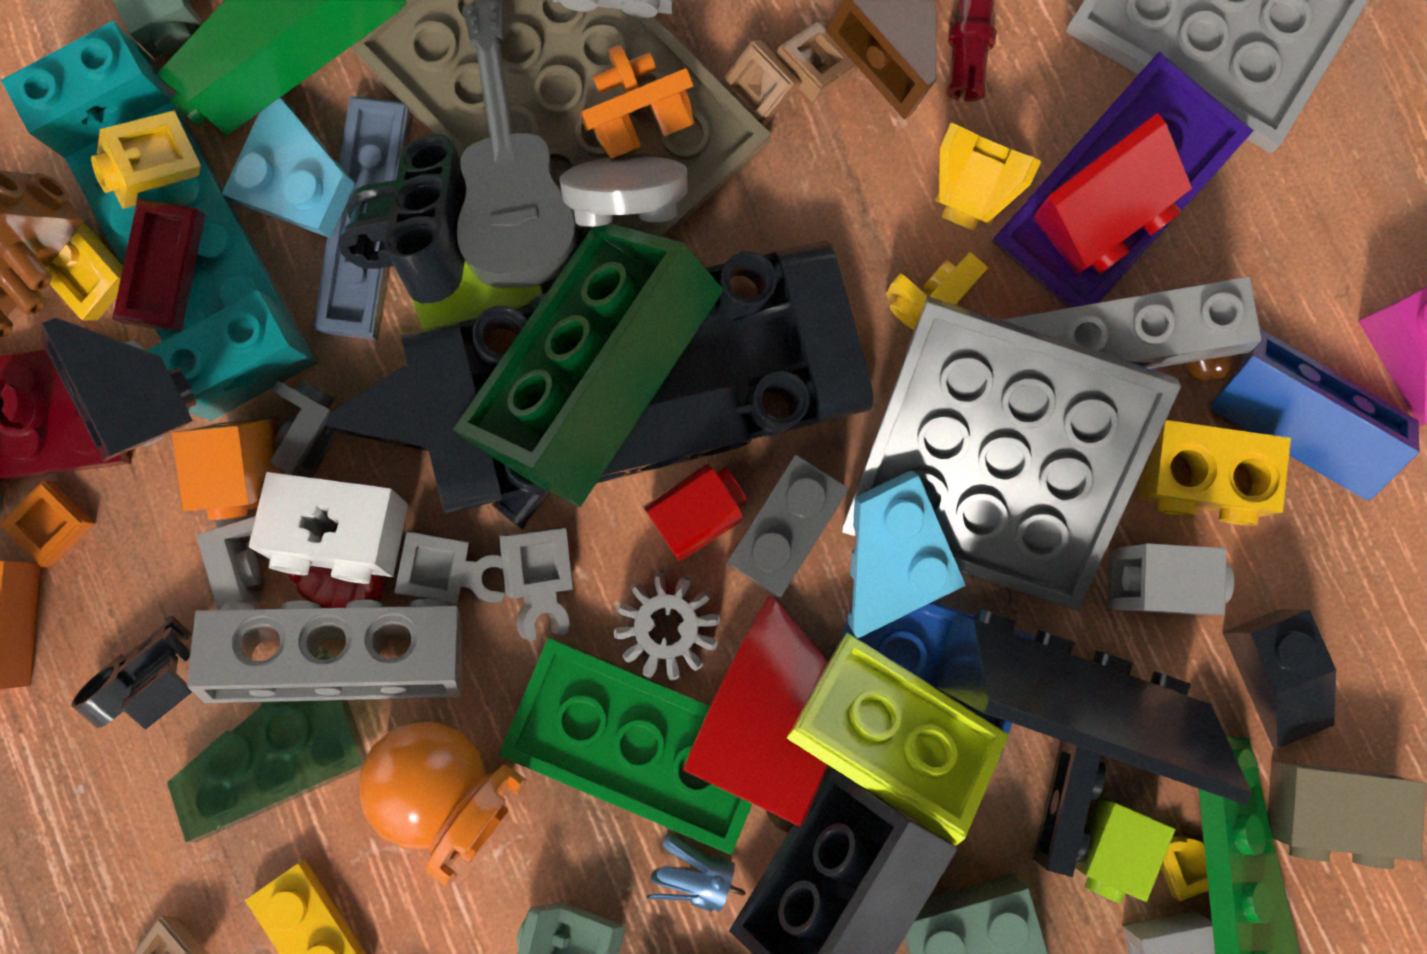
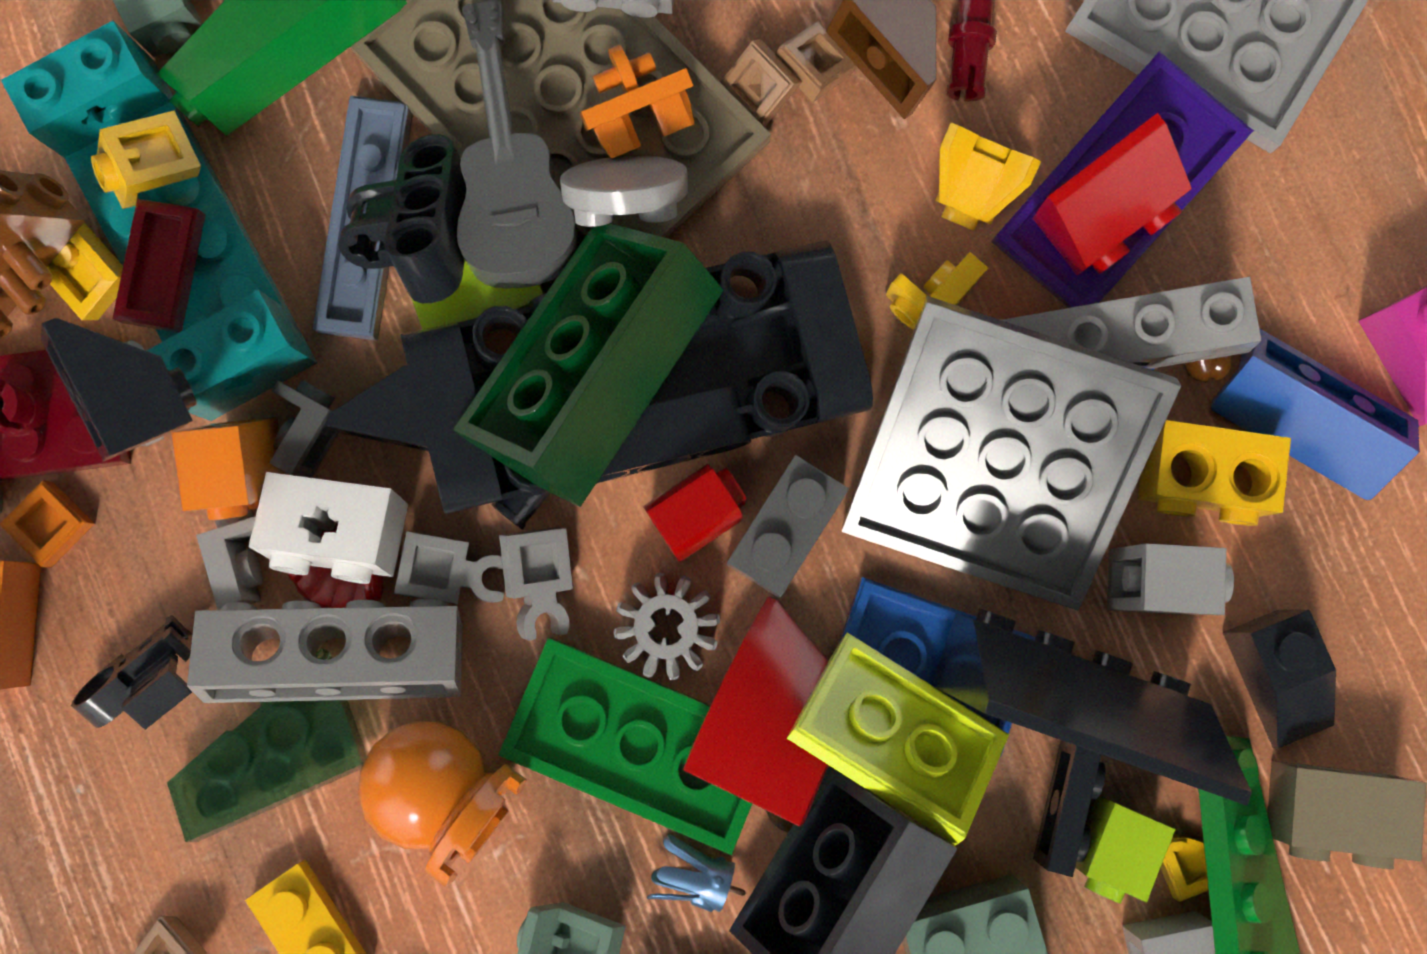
medium azure wing [222,97,355,238] -> none
medium azure wing [847,470,966,639] -> none

